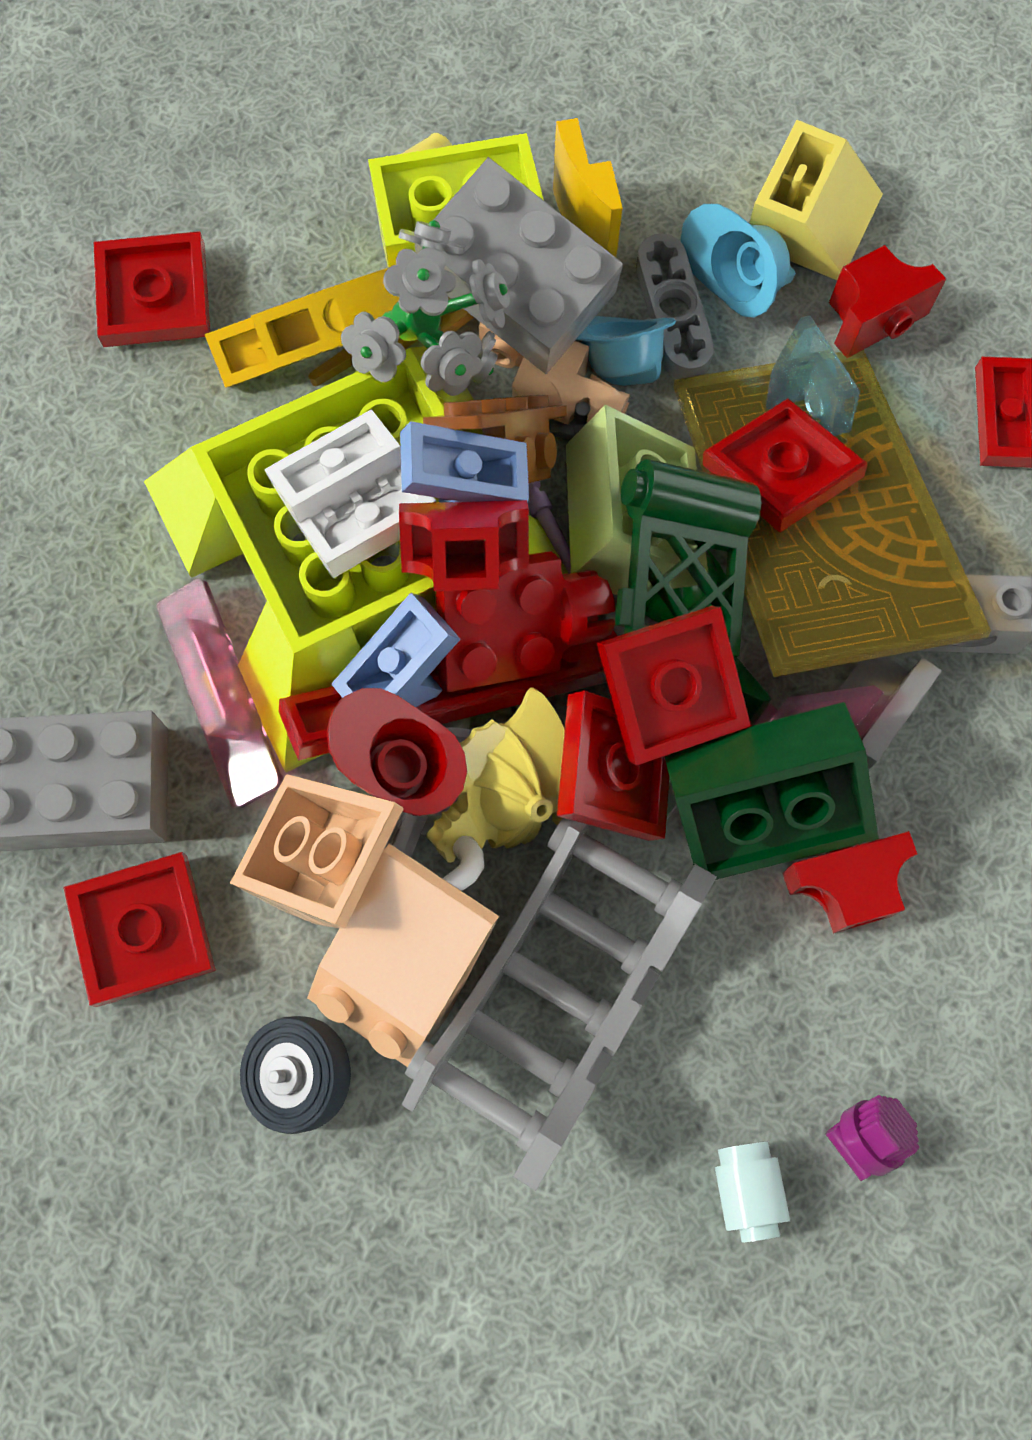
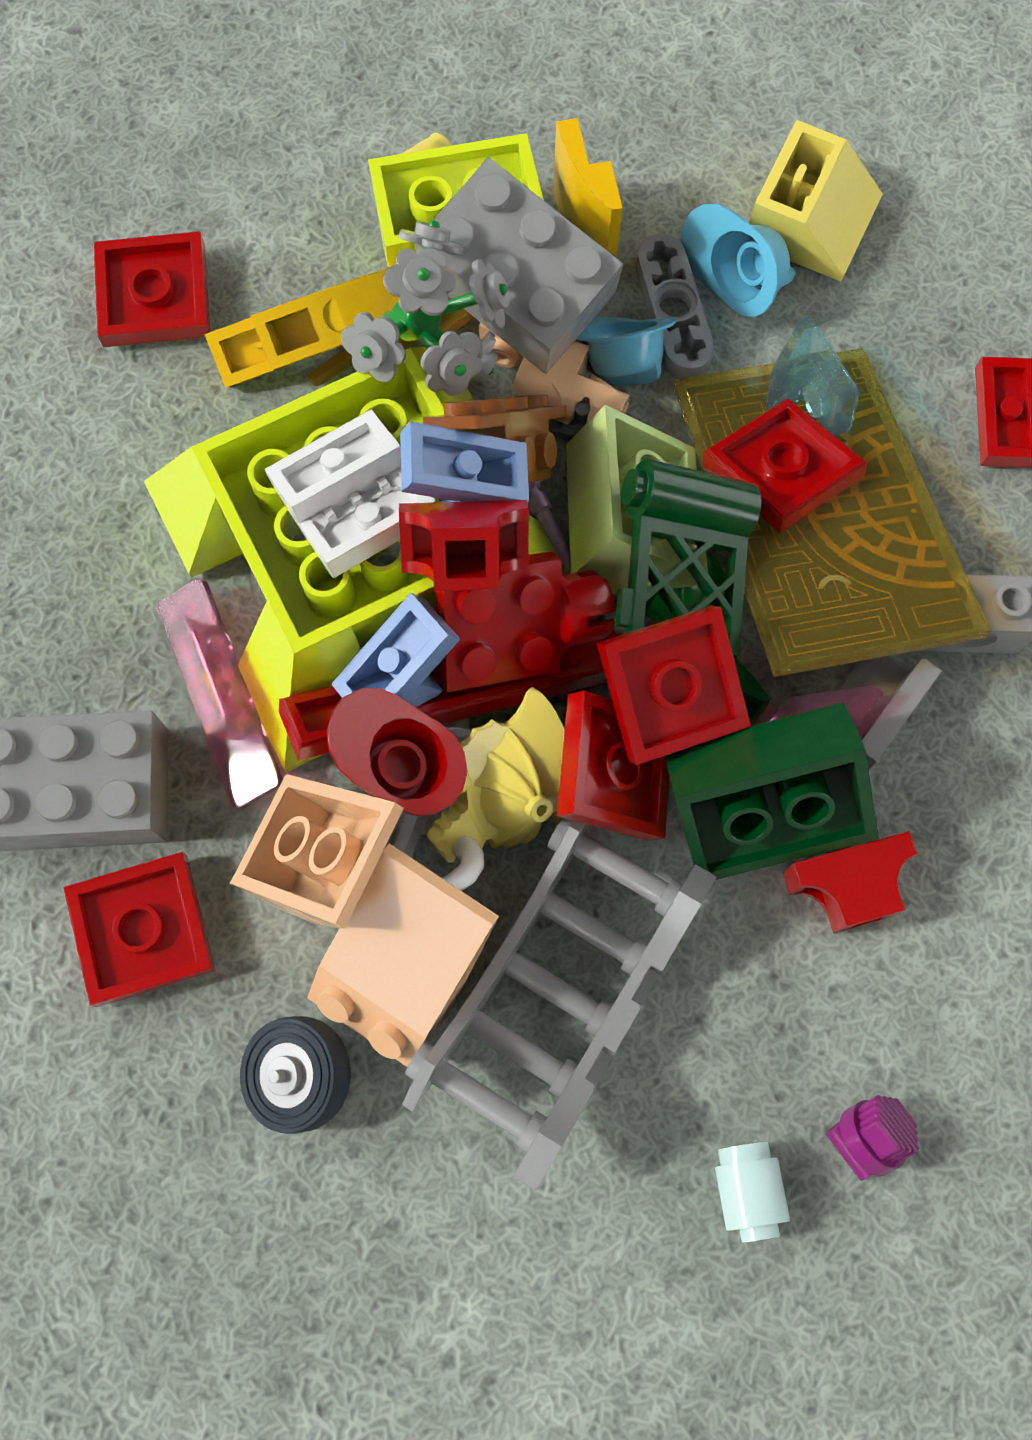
red brick [828,245,947,358] -> none

